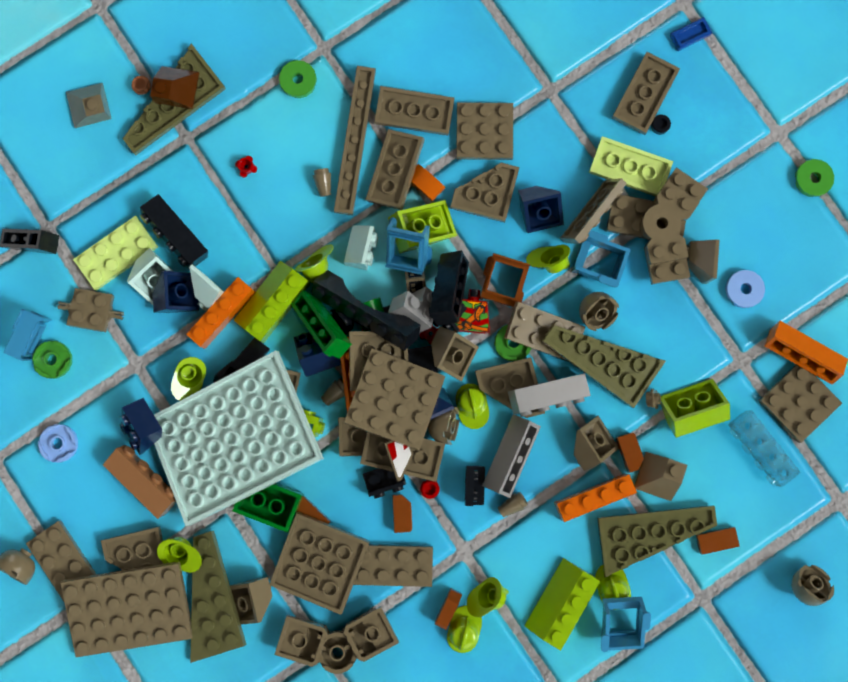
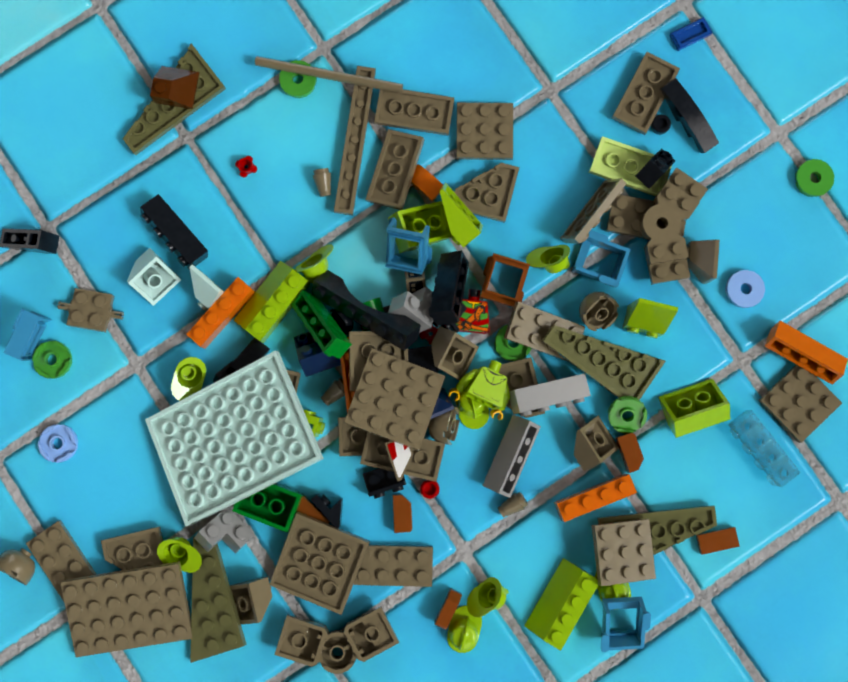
dark tan slope [66,83,112,128] -> none
yellowish green plate [73,215,158,291] -> none
medium nougat brick [103,445,176,519] -> none
dark blue slope [120,398,162,455] -> none
nougat plate [132,76,151,95] -> none
dark blue slope [153,271,199,313] -> none
light aqua slope [344,225,378,270] -> none
black bracket [465,466,485,506] -> none
dark blue slope [518,186,564,233] -> none
dark tan slope [634,452,688,501] -> none
dark tan plate [646,389,661,409] -> none
dark tan cylinder [791,565,834,606] -> none
none -> light grey brick [195,507,254,554]
none -> dark tan piece [255,56,403,93]
none -> black slope [311,494,343,528]
none -> lime slope [440,182,483,248]
none -> lime torso [449,360,510,420]
none -> dark tan plate [592,519,656,586]
none -> bright green tile [608,396,647,434]
none -> lime slope [623,298,678,339]
none -> black slope [635,148,675,189]
none -> black slope [660,78,719,153]

